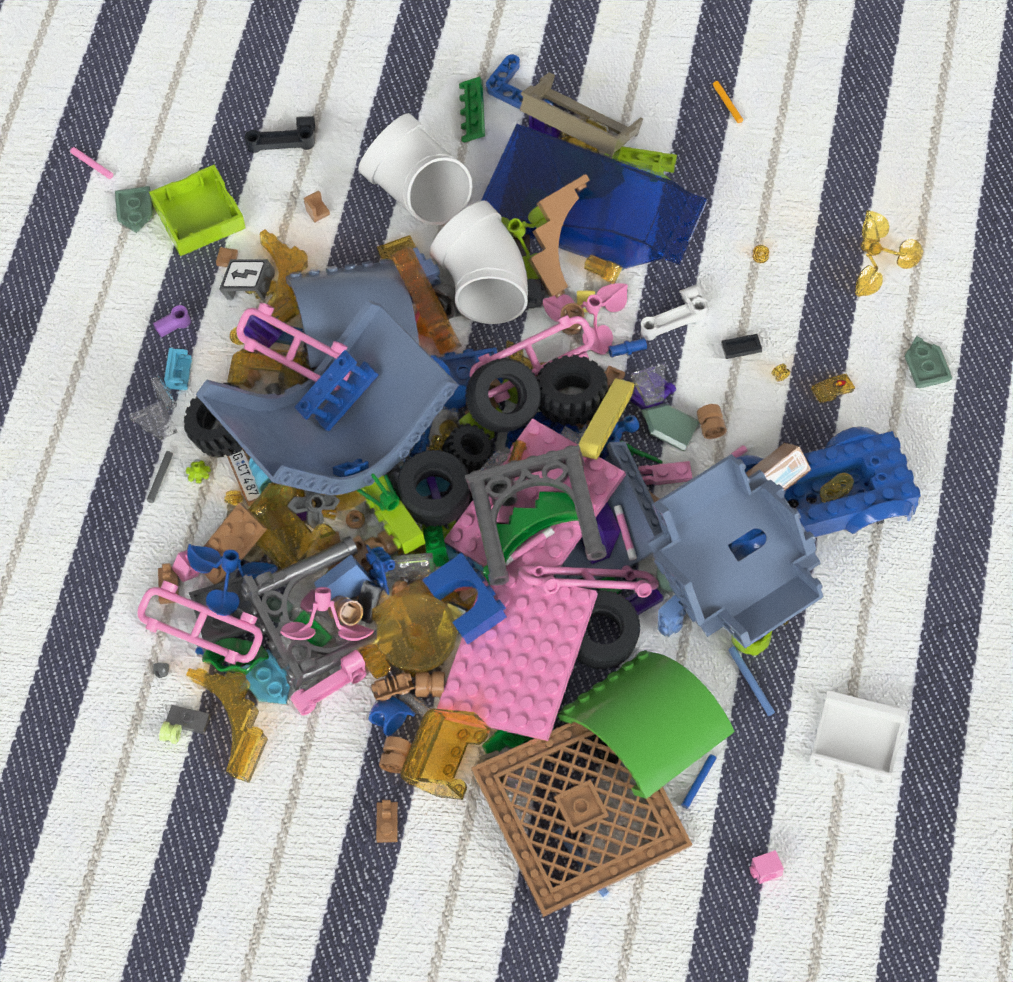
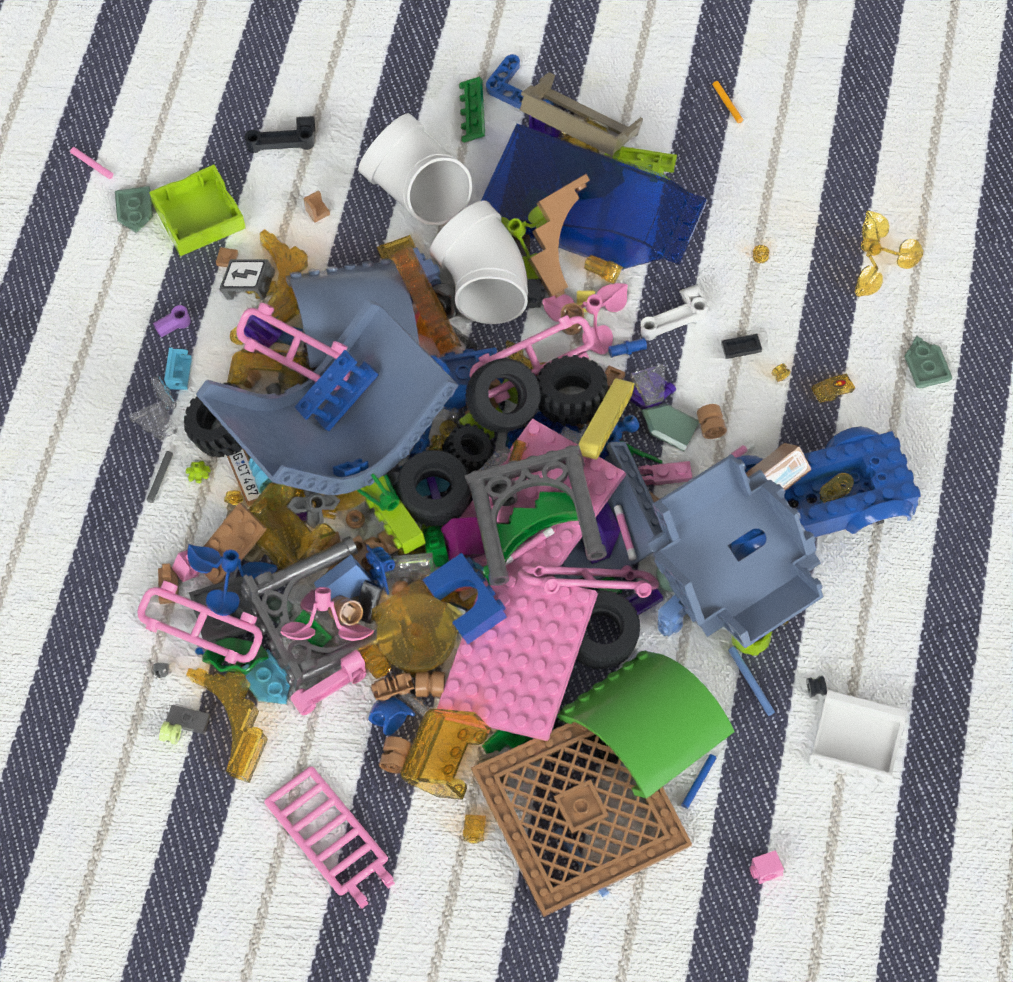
medium nougat plate [376,800,398,843] -> none
none -> bright pink bar [264,766,395,909]
none -> dark grey piece [439,319,481,350]
none -> magenta slope [441,517,485,561]
none -> clear yellow bracket [463,814,486,844]
none -> black wheel [806,675,827,698]

